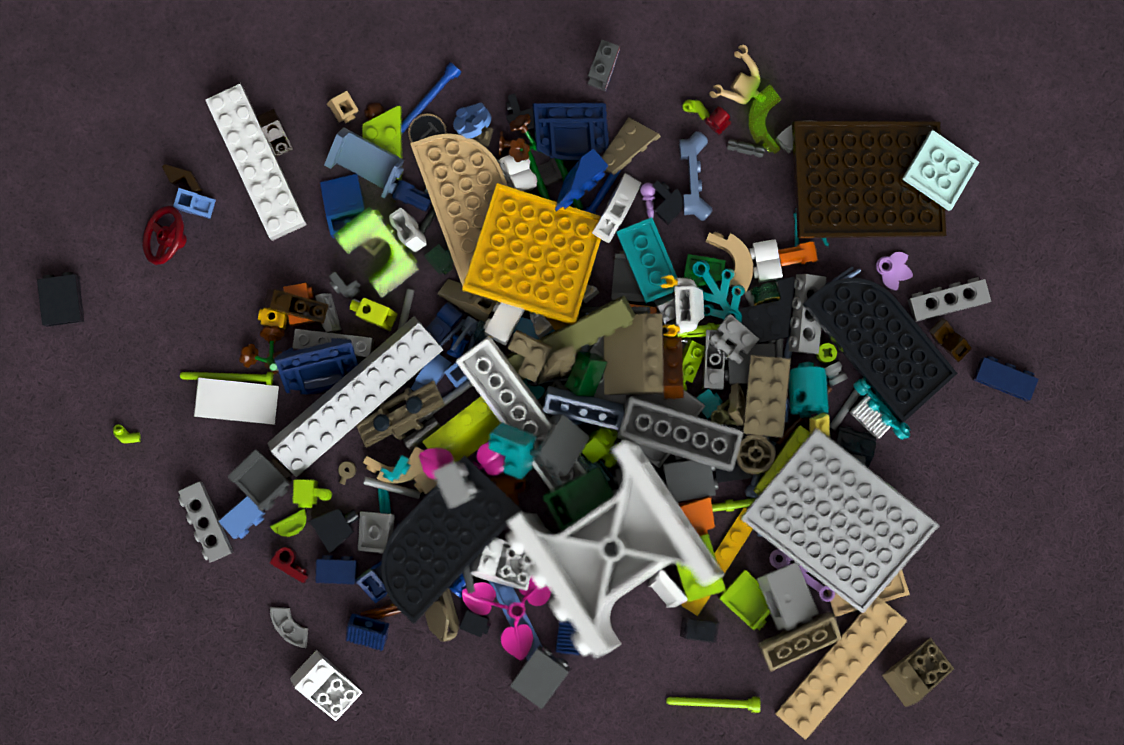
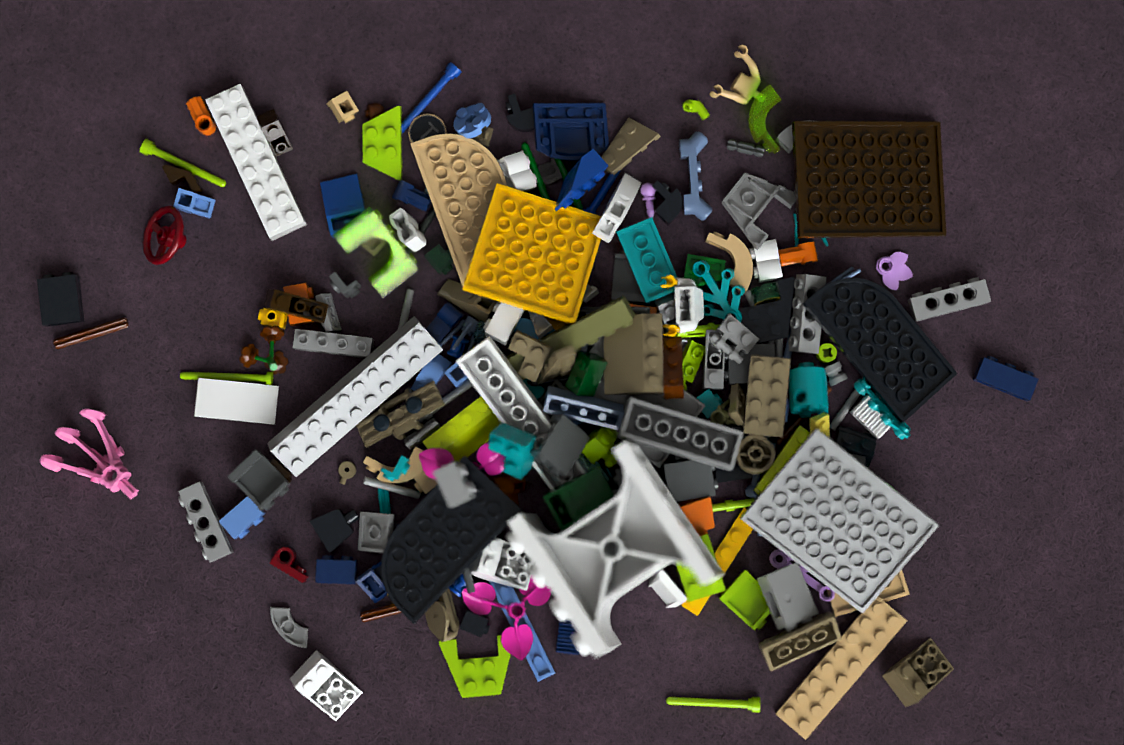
lime arm [113,424,141,444] -> none
lime tile [270,509,307,537] -> none
dark blue slope [274,338,358,394] -> none
lime brick [293,480,332,508] -> none
sand blue panel [324,128,404,198] -> none
dark blue brick [345,613,390,651] -> none
neon yellow torso [350,298,398,331] -> none
reddish brown plant [499,114,537,162] -> none
dark grey panel [510,645,571,709] -> none
dark grey panel [588,40,620,91] -> none
black torso [680,617,719,643] -> none
dark red leg [705,106,731,136] -> none
light aqua plate [902,130,979,211] -> none
dark brown slope [929,318,971,362] -> none
none -> bright pink piece [40,409,138,499]
none -> reddish brown axle [53,317,129,349]
none -> lime piece [140,138,226,187]
none -> orange piece [186,96,216,136]
none -> lime wing [439,635,511,698]
none -> light grey wing [722,173,796,250]

